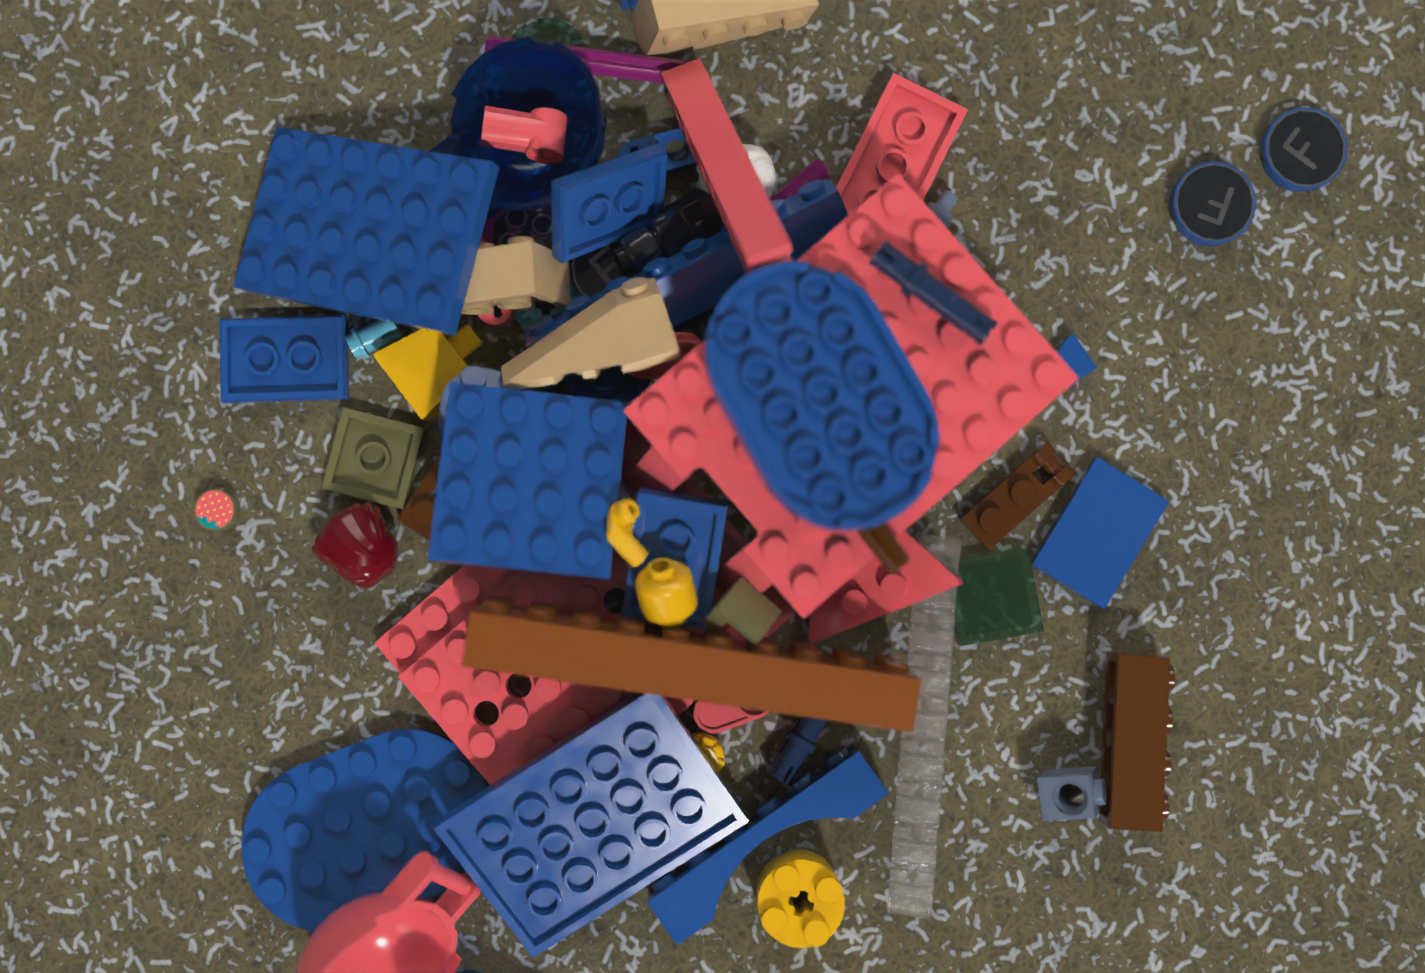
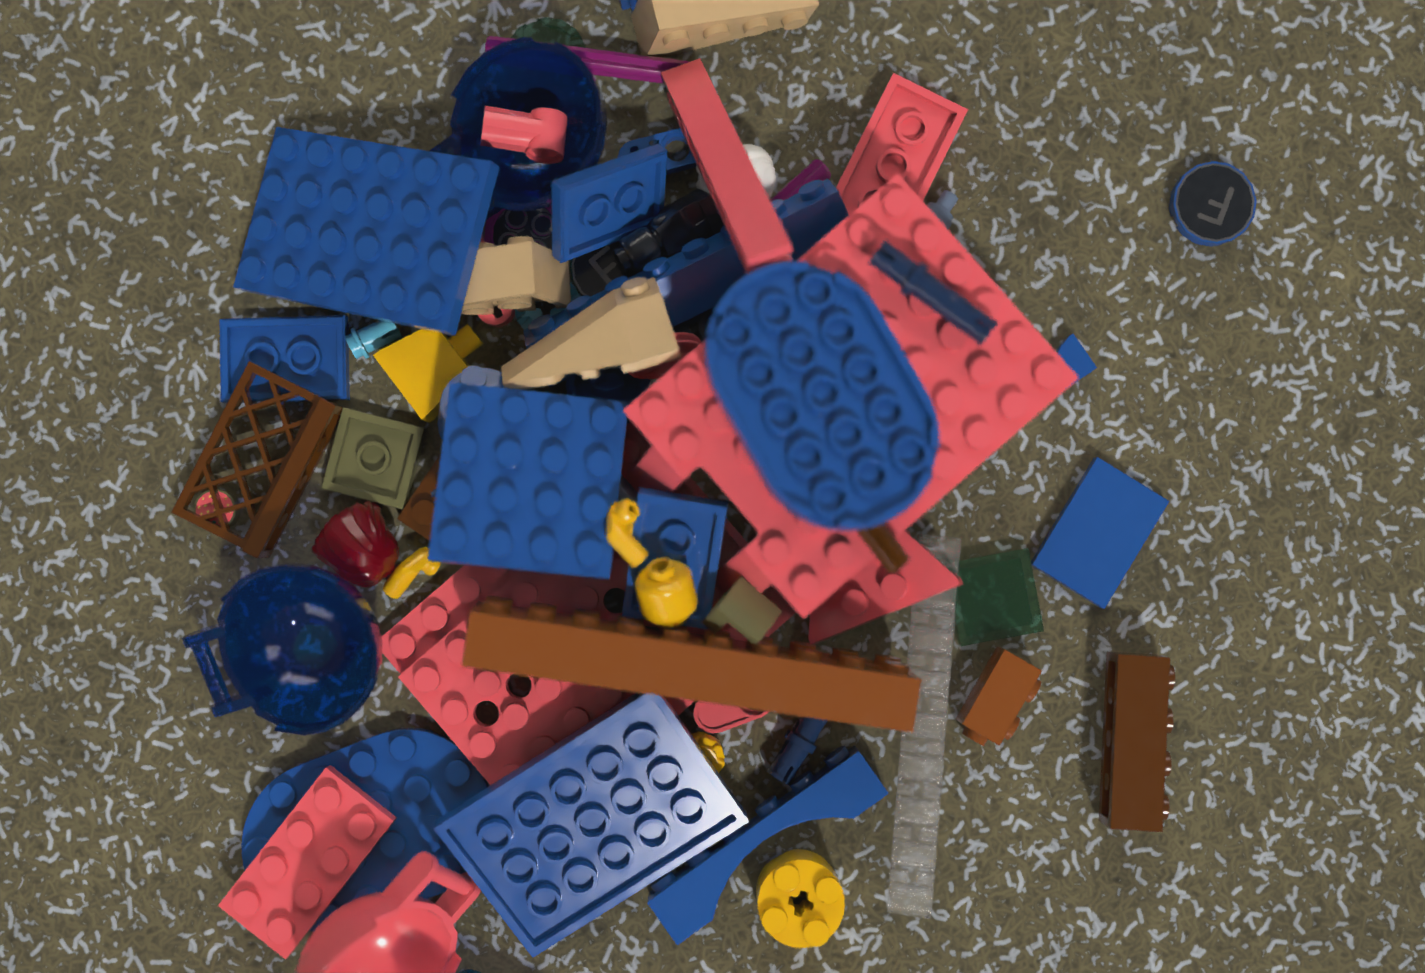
reddish brown plate [959,441,1076,550] -> none
sand blue brick [1037,766,1107,821] -> none
black tile [1260,107,1347,192] -> none
none -> reddish brown fence [171,361,343,559]
none -> clear blue windscreen [181,563,382,735]
none -> coral plate [218,765,397,960]
none -> yellow arm [383,547,442,599]
none -> dark orange brick [955,647,1042,746]

